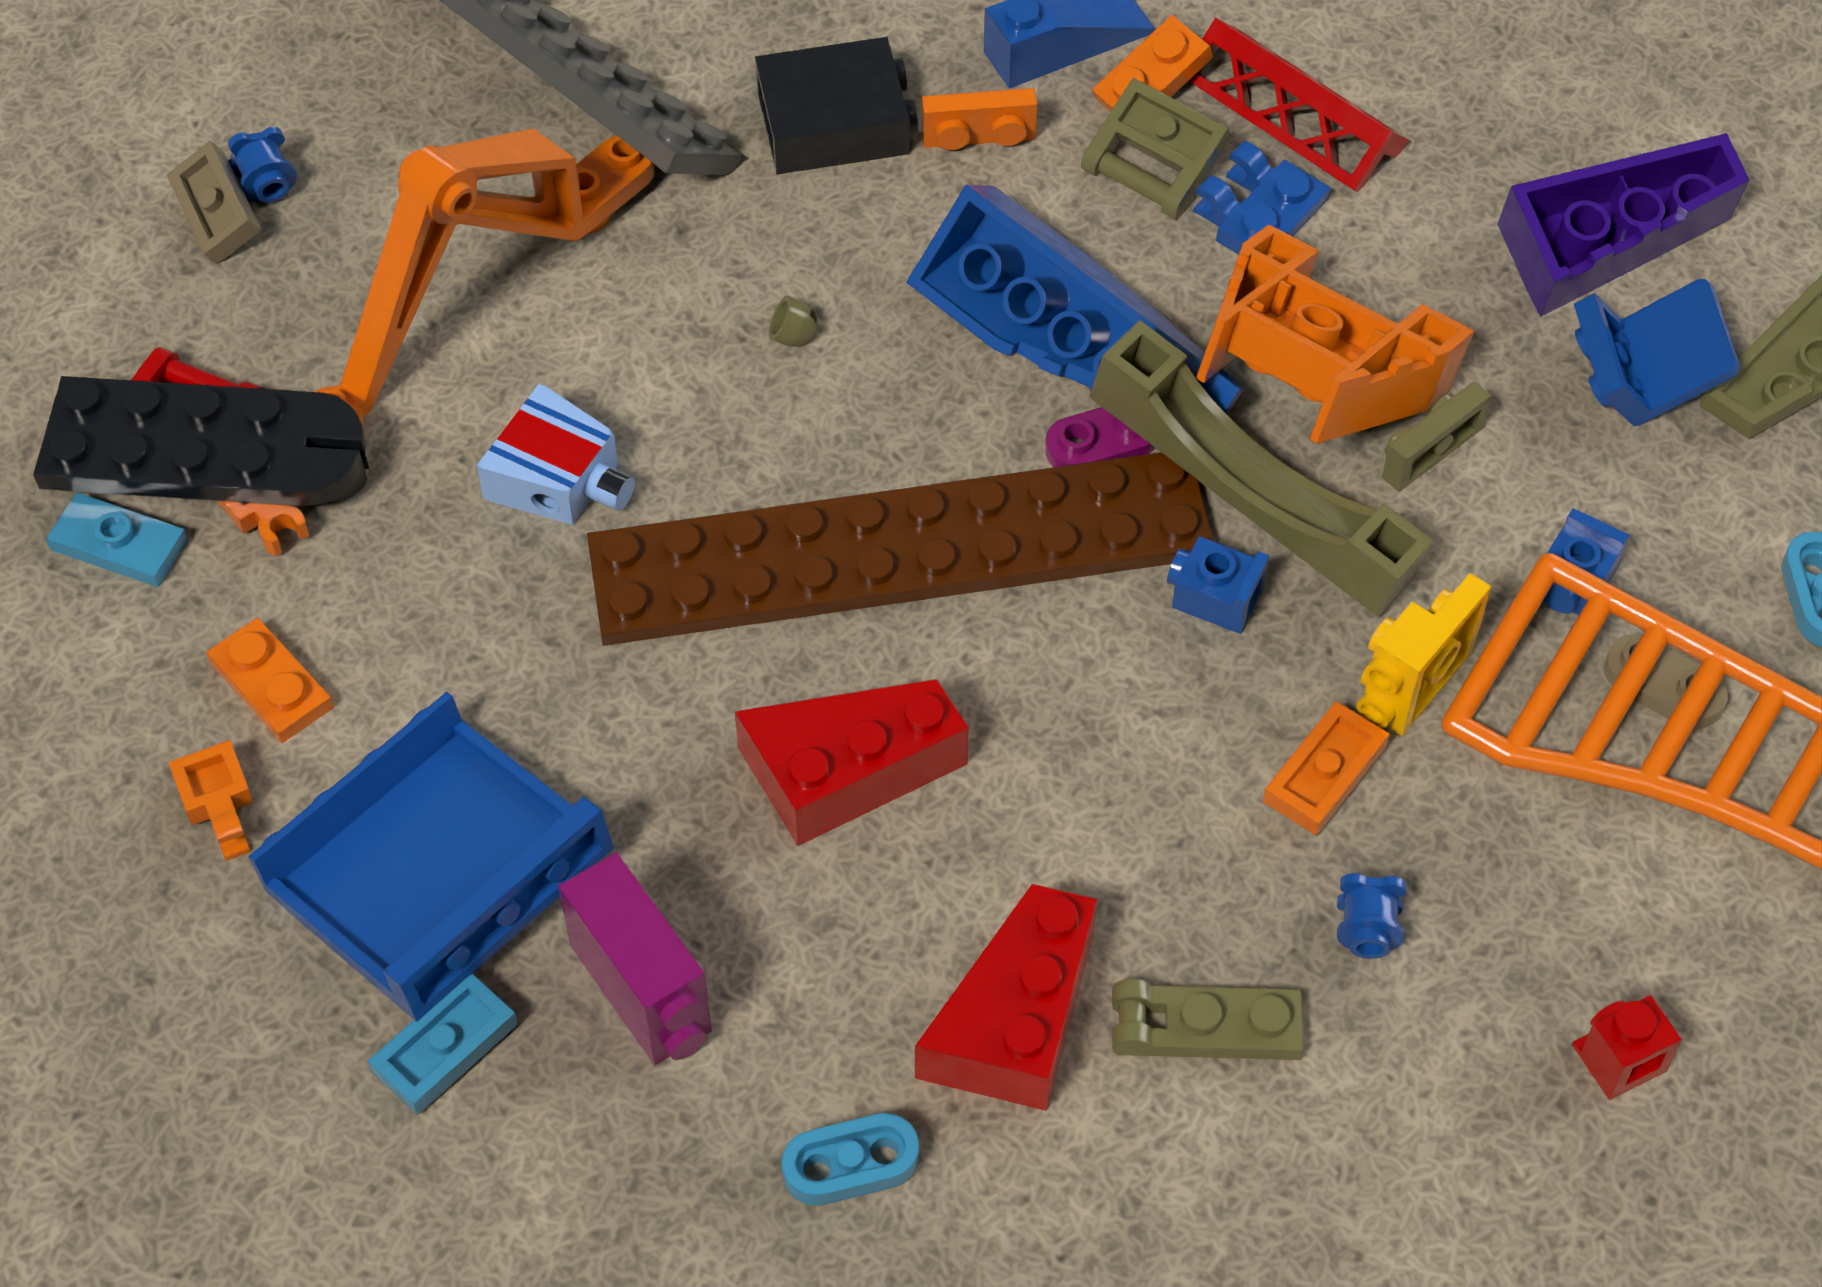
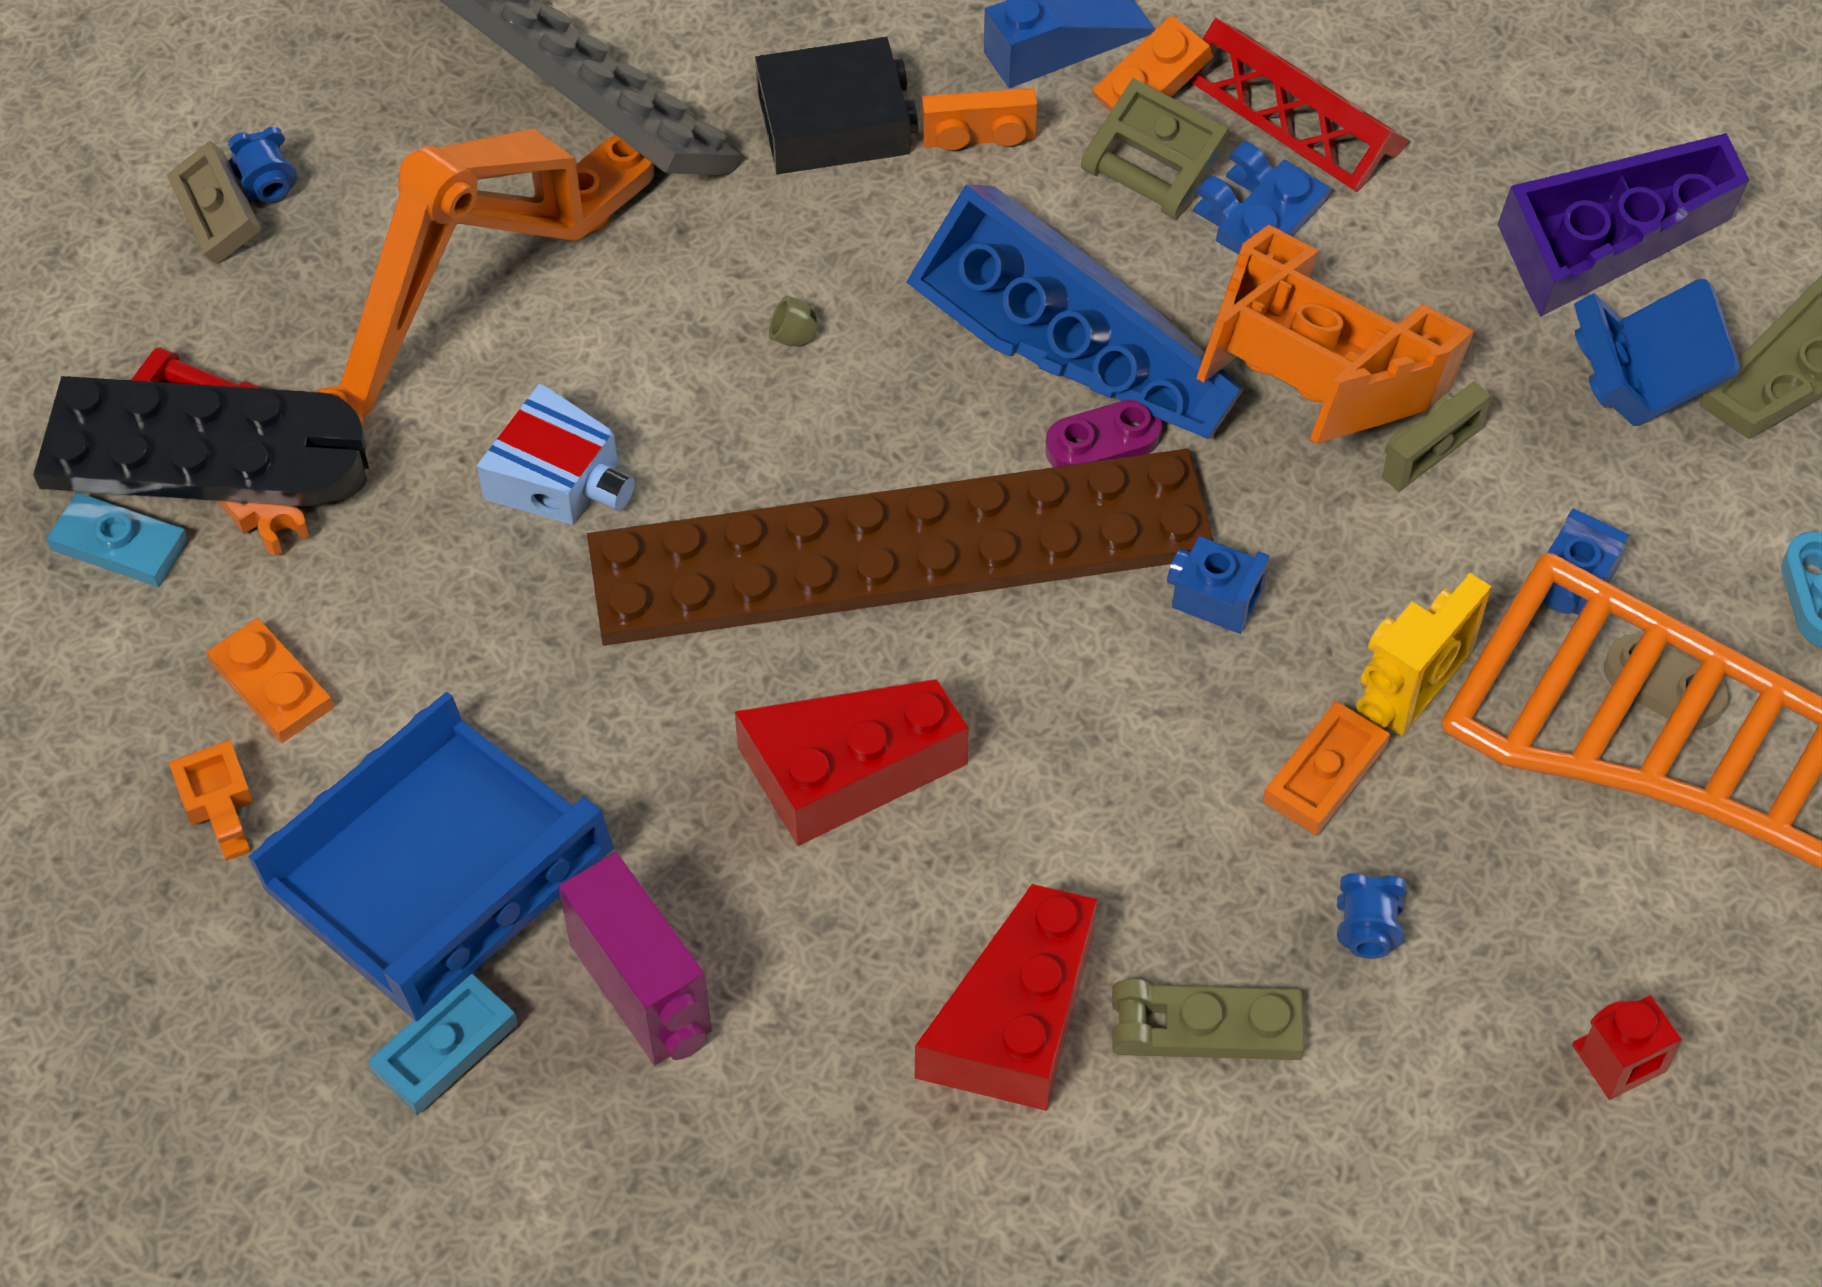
dark azure plate [781,1113,919,1206] -> none
olive arch [1089,320,1434,617] -> none

